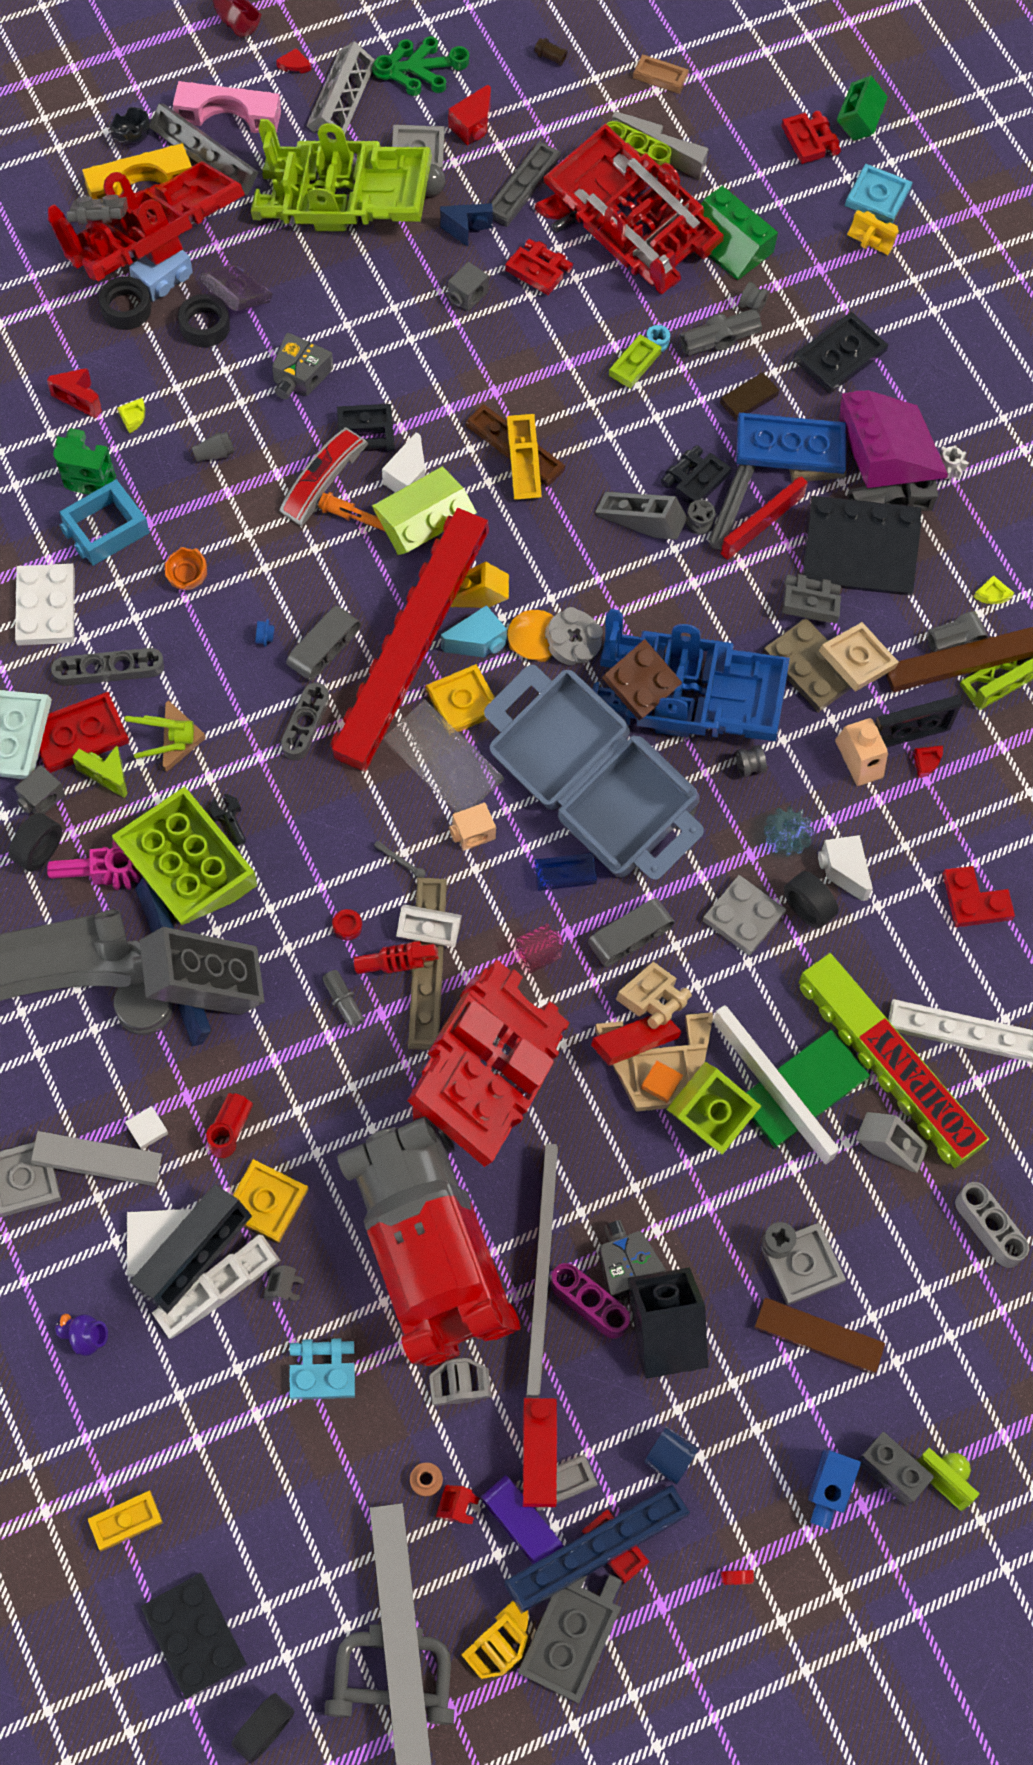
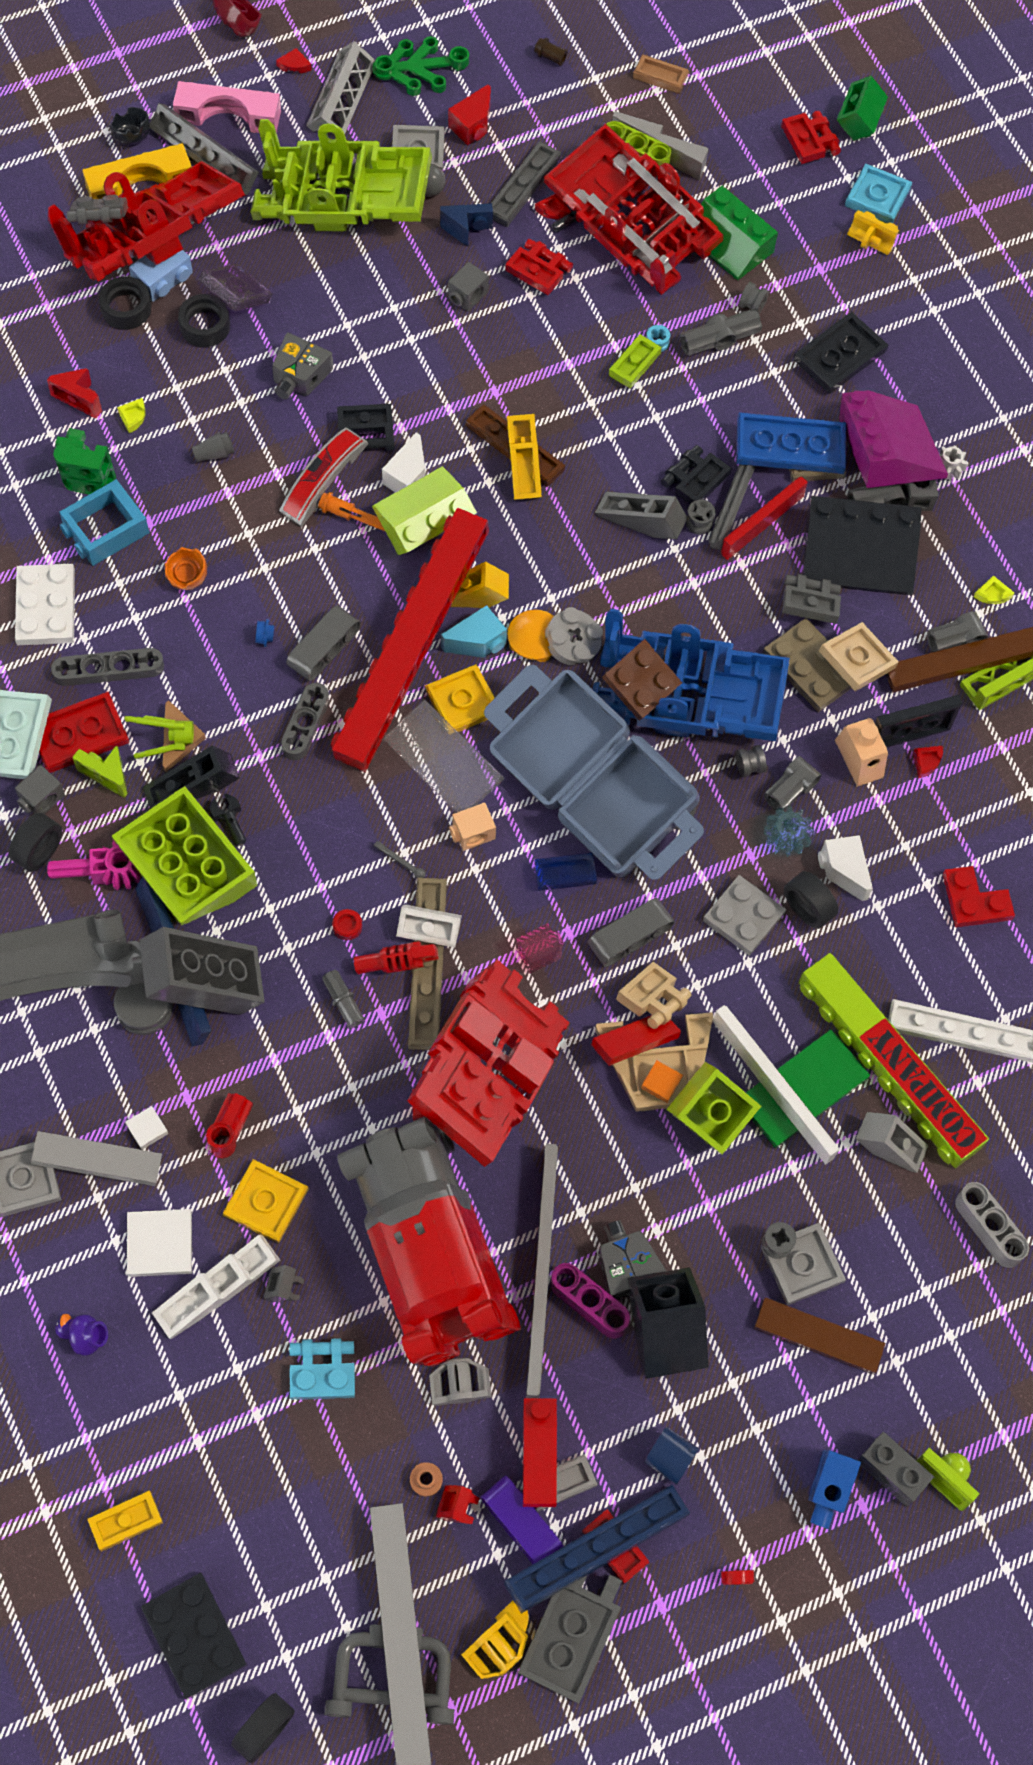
black brick [129,1184,252,1315] -> none
dark brown tile [720,372,779,421] -> none
none -> black slope [143,745,240,809]
none -> dark grey piece [764,756,822,813]

